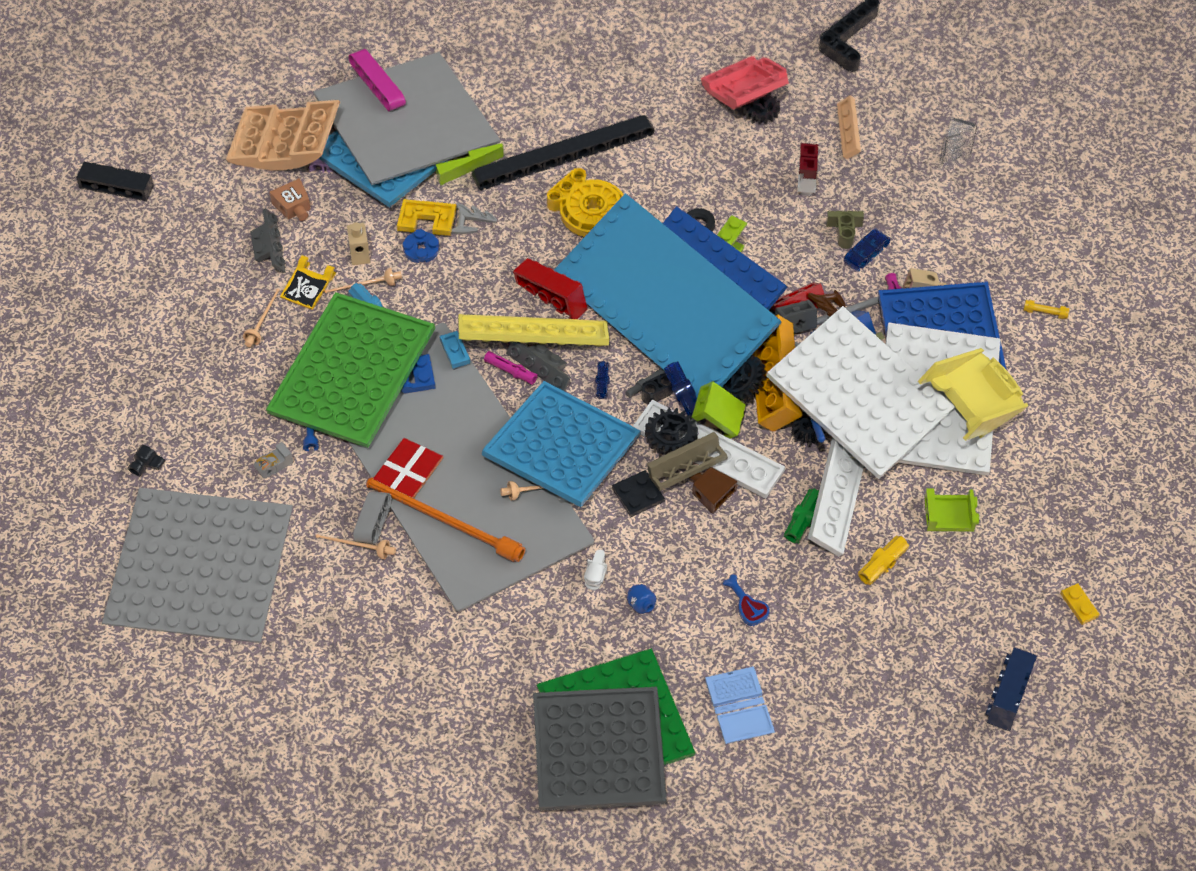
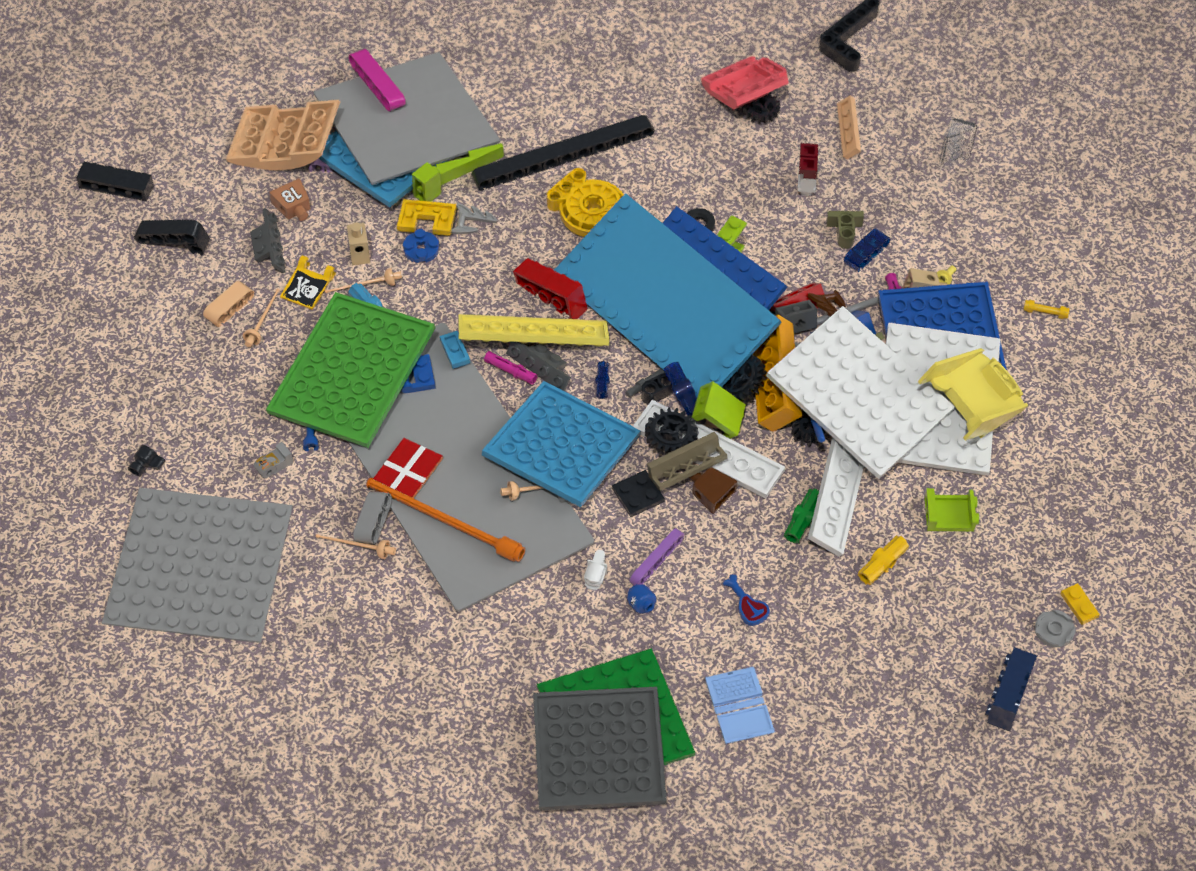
none -> black beam [134,219,210,256]
none -> light nougat beam [203,281,254,327]
none -> lime brick [412,162,441,202]
none -> medium lavender beam [629,528,685,585]
none -> light yellow plate [936,265,957,285]
none -> light grey tile [1034,610,1076,647]

